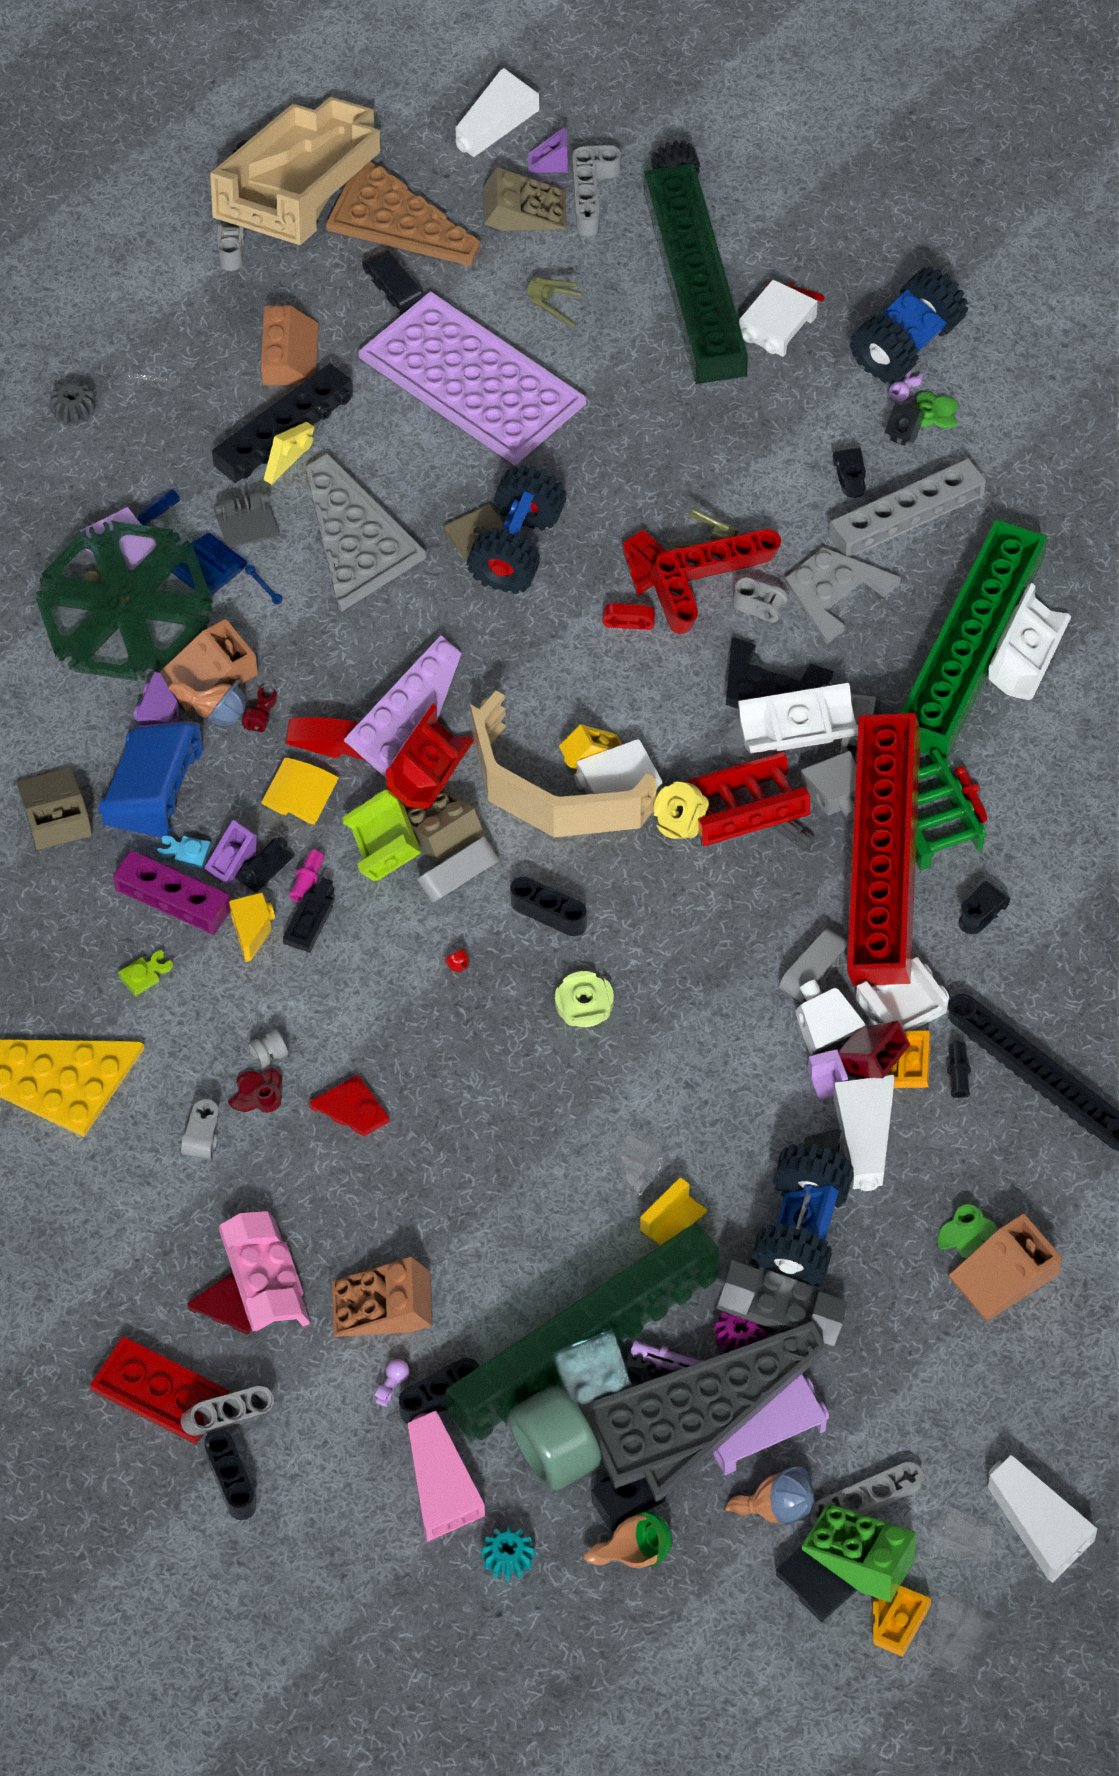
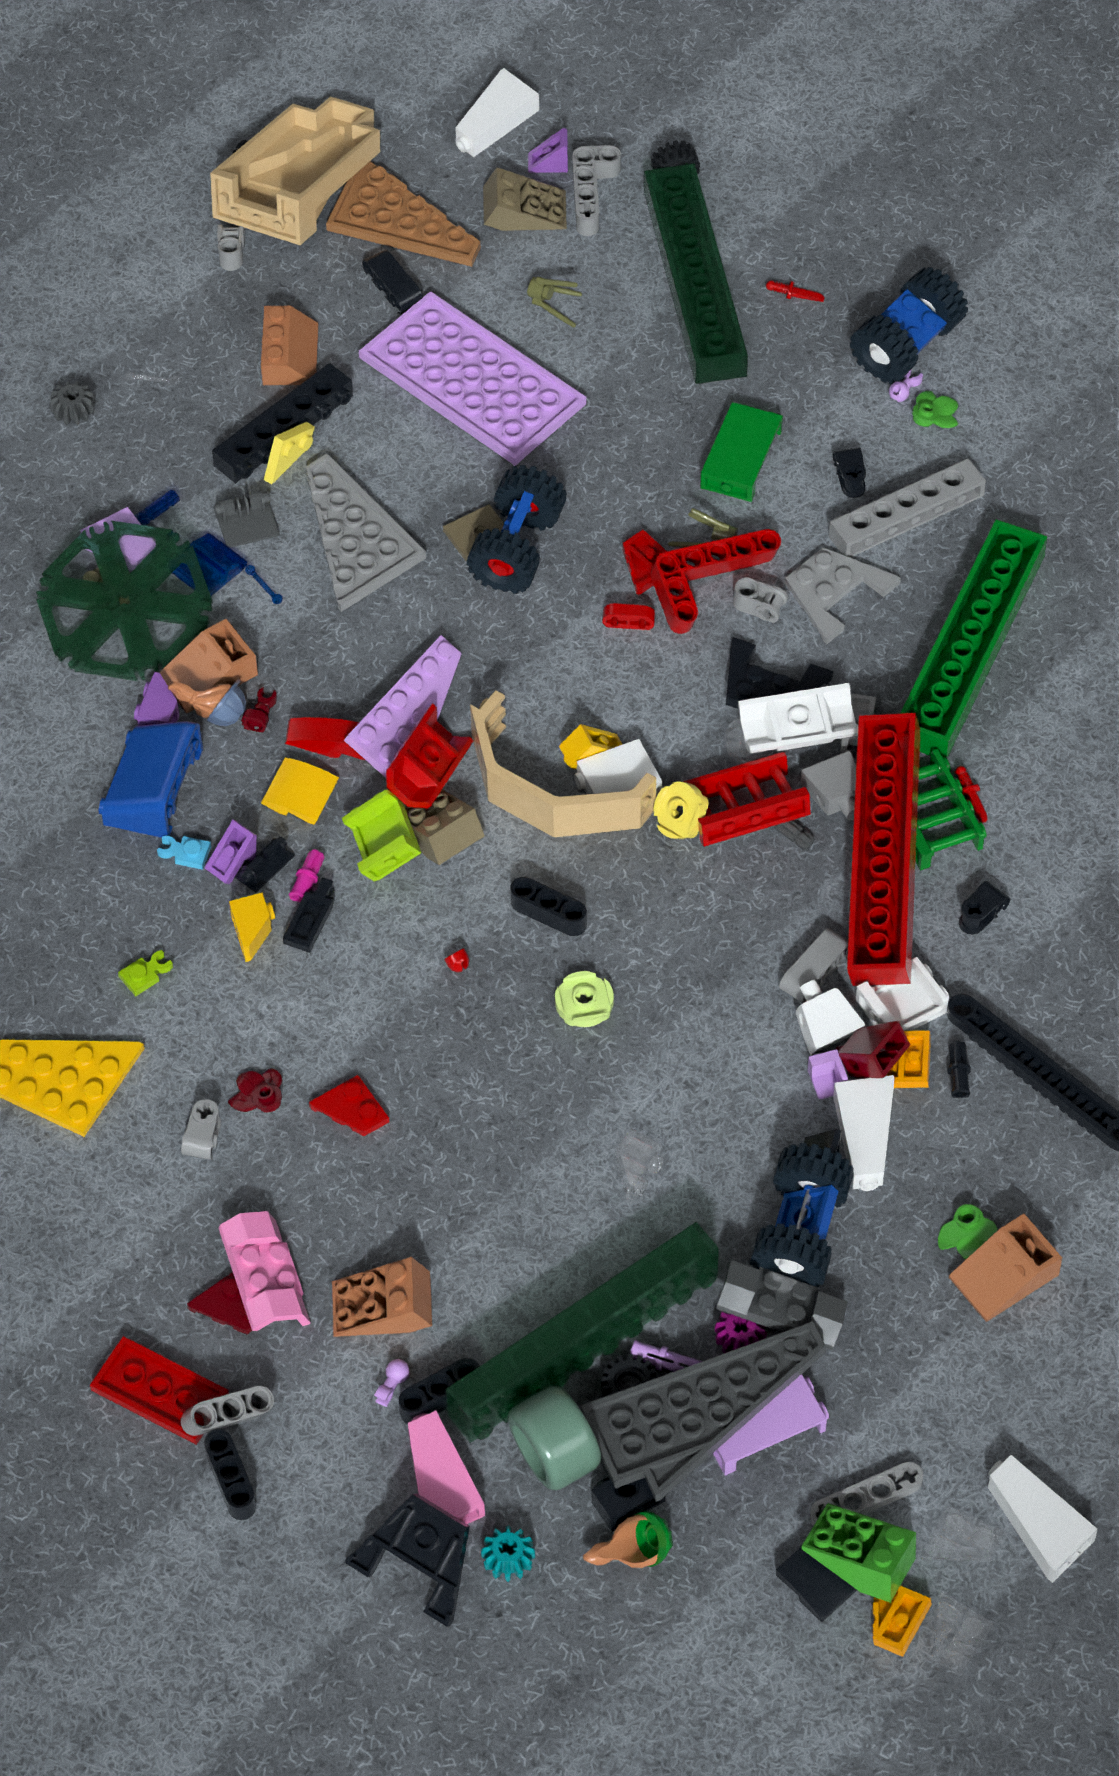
dark tan slope [16,767,92,851] -> none
magenta brick [113,850,231,935] -> none
light grey wheel [248,1029,288,1069] -> none
light grey beam [416,836,499,903] -> none
clear light blue plate [553,1330,632,1410] -> none
yellow panel [640,1177,707,1252] -> none
sand blue piece [725,1466,815,1525] -> none
white panel [739,280,818,357] -> none
black brick [884,402,925,446] -> none
white piece [989,583,1071,700] -> none
none -> black wing [344,1493,470,1627]
none -> green panel [700,402,783,502]

